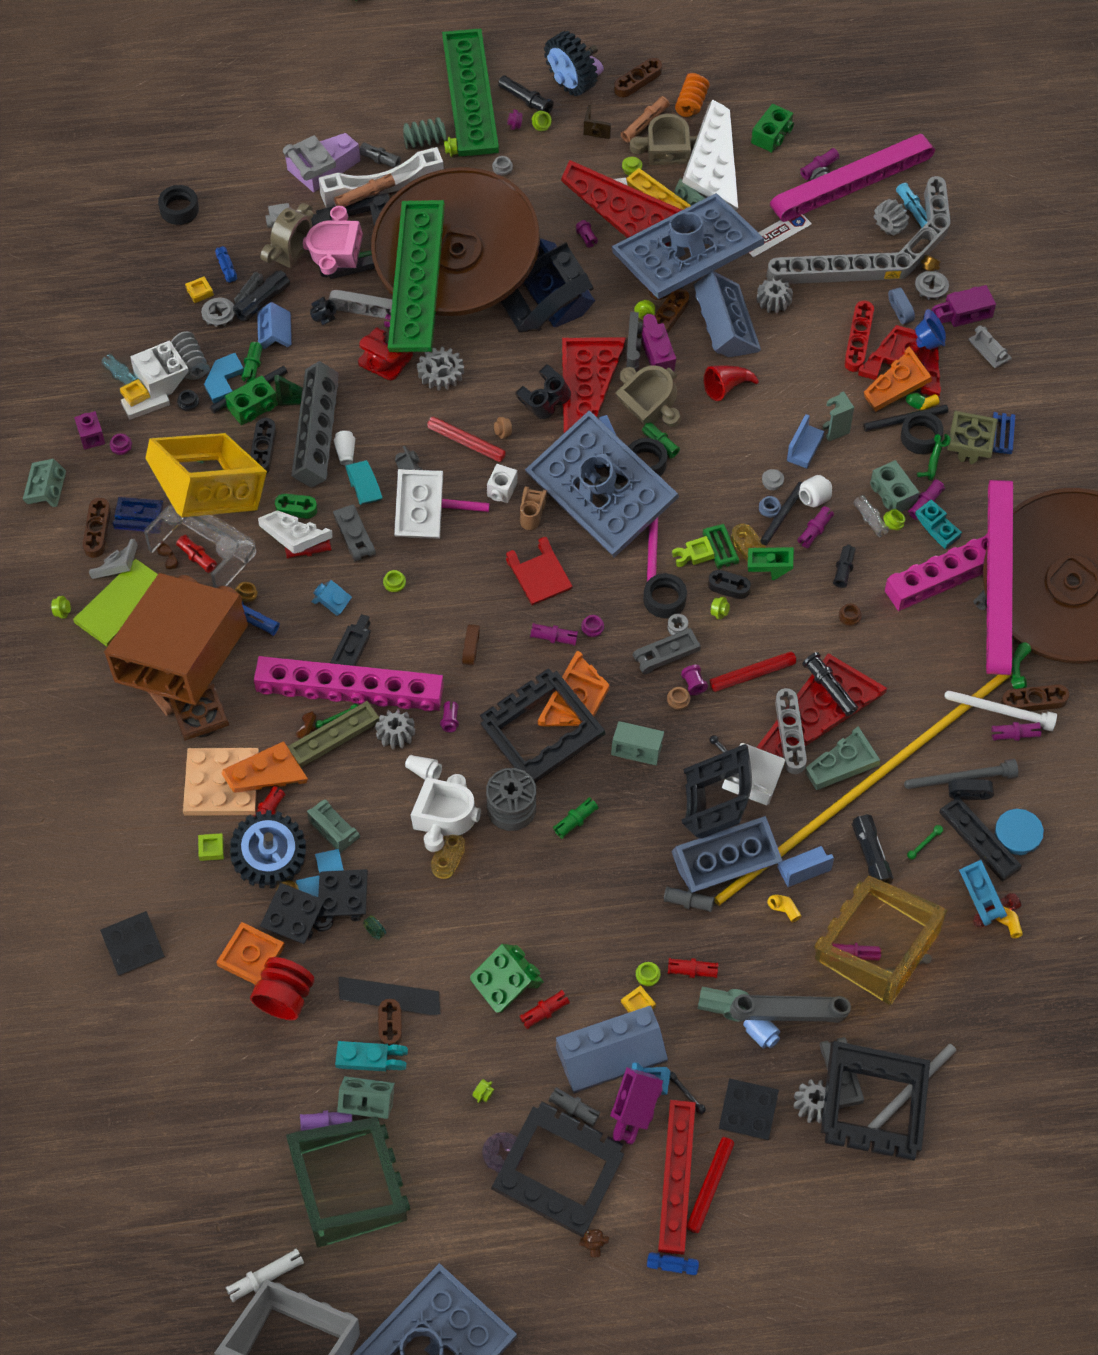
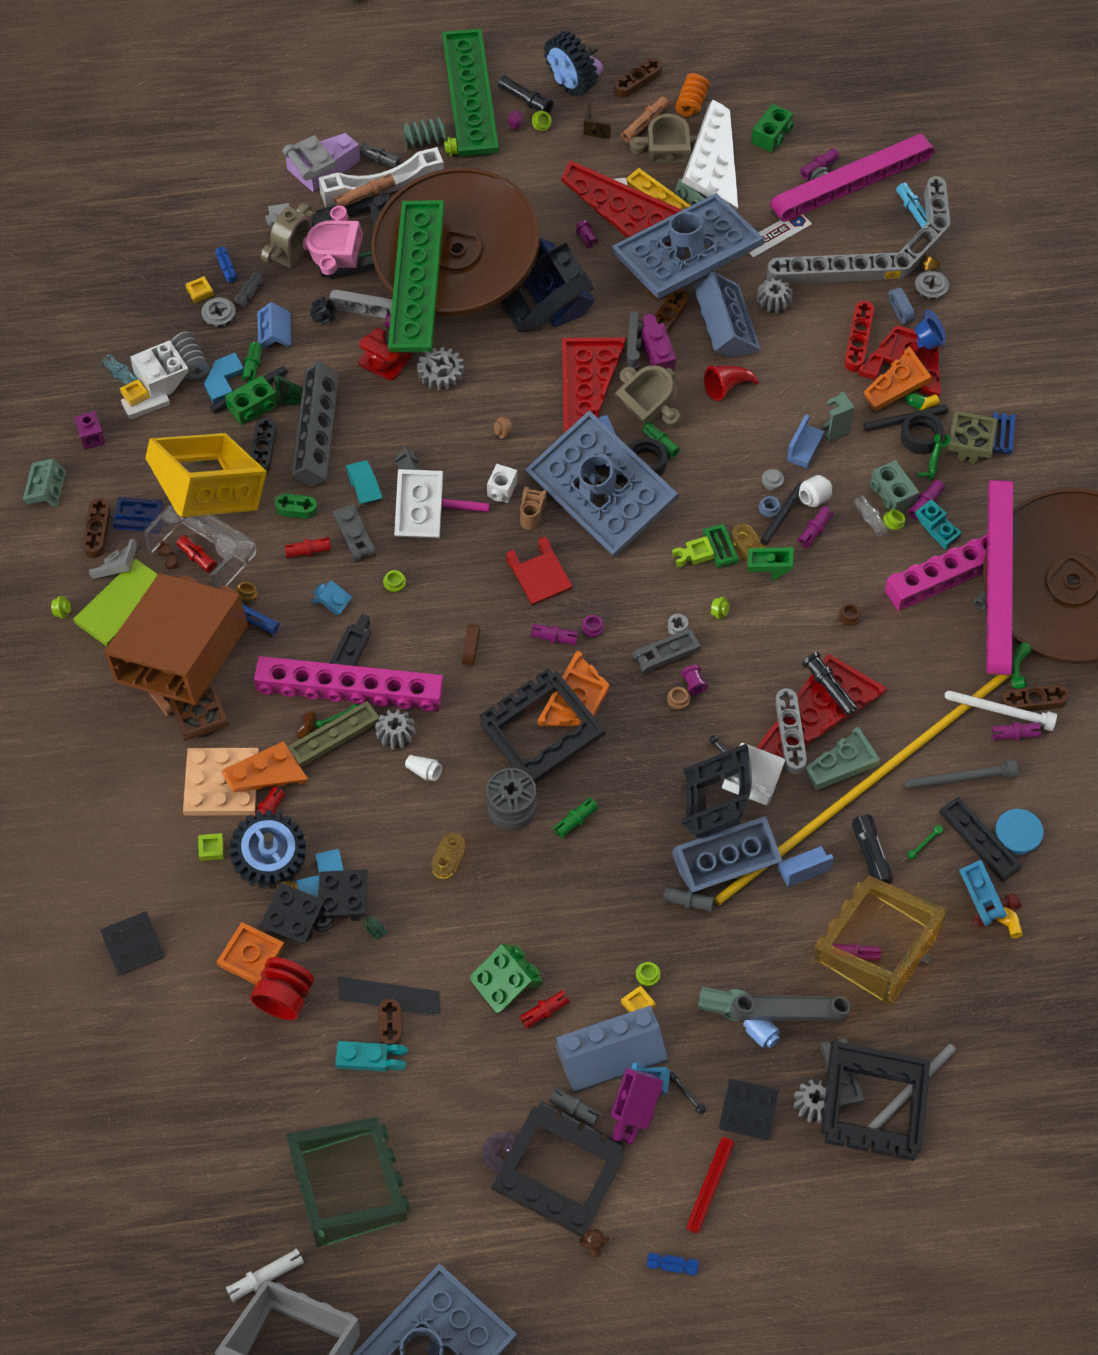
magenta plate [110,433,132,455] -> none
black tyre [158,185,199,225] -> none
black plate [177,390,199,411] -> none
black axle [233,270,290,321] -> none
white wing [258,510,333,554] -> none
medium lavender pin [300,1110,352,1131] -> none
sand green hinge [307,799,360,853] -> none
white cone [334,431,355,465] -> none
sand green brick [337,1076,395,1119] -> none
white piece [411,774,481,852] -> none
red axle [427,416,506,462] -> none
magenta pin [440,701,459,732] -> none
lime plate [472,1079,495,1103] -> none
light grey plate [492,156,513,175] -> none
black piece [515,364,572,419] -> none
sand green hinge [611,721,664,766] -> none
lime plate [622,157,642,176] -> none
lime plate [634,300,655,320] -> none
black tyre [643,573,687,618] -> none
dark pink bar [647,517,658,581] -> none
red plate [658,1100,696,1255] -> none
red pin [668,958,718,978] -> none
black beam [708,570,751,599] -> none
red axle [710,651,796,692] -> none
yellow arm [767,895,802,923] -> none
black axle [833,544,856,588] -> none
light grey gear [873,199,909,236] -> none
magenta brick [932,285,996,327] -> none
black beam [948,779,994,800] -> none
light grey hinge [968,325,1012,368] -> none

